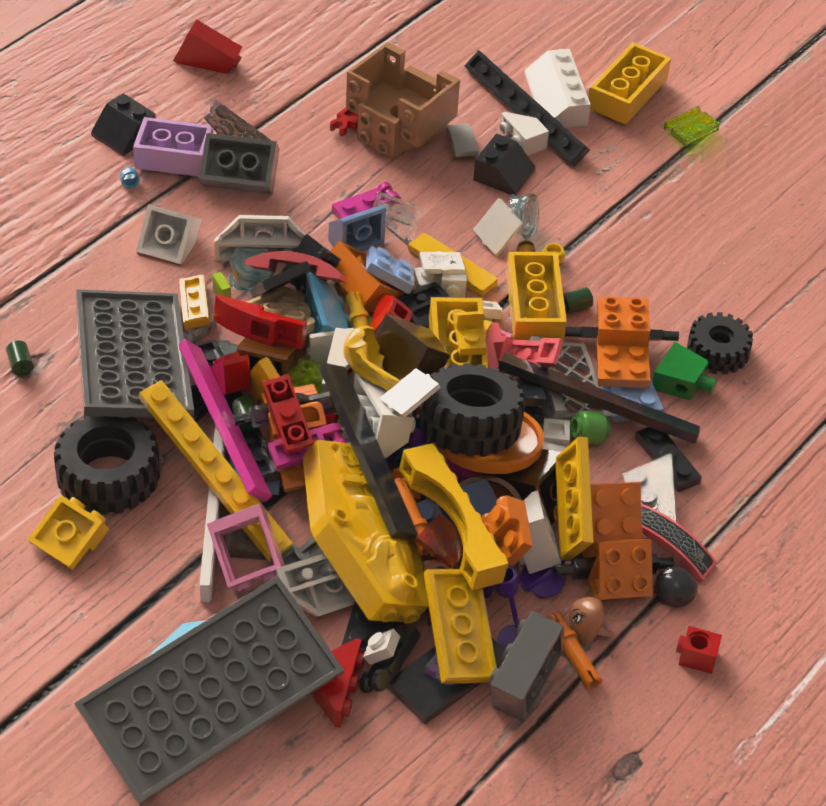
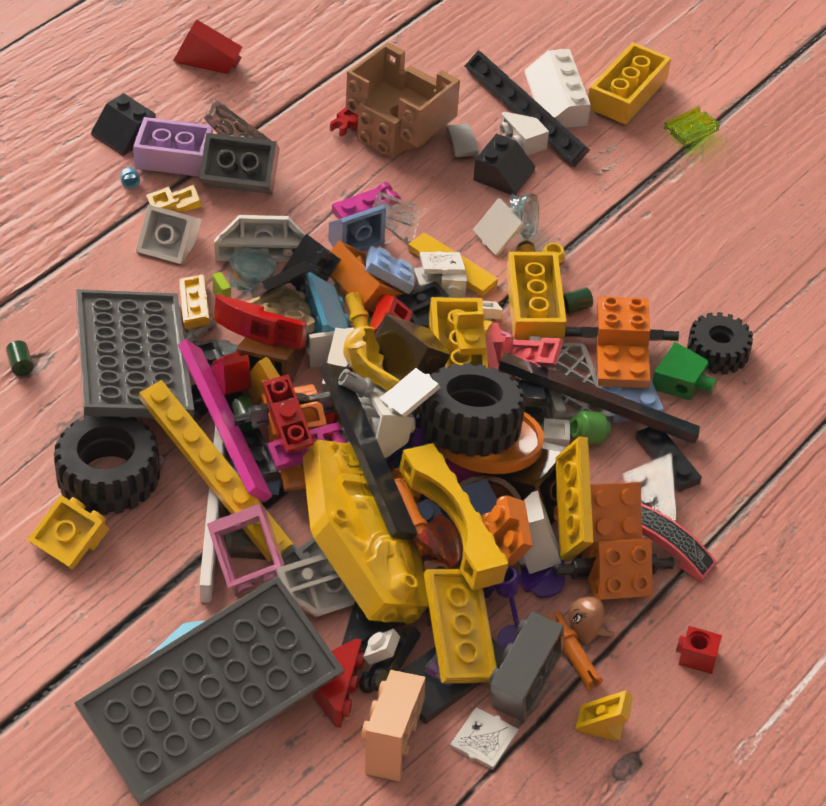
coral slope [245,251,347,283] -> none
clear neon green brick [289,358,324,394] -> none
black hair [653,566,698,608] -> none
none -> yellow slope [147,185,202,213]
none -> light grey pin [338,369,374,398]
none -> light nougat wedge [361,670,425,782]
none -> white piece [450,707,519,770]
none -> yellow slope [575,690,633,741]

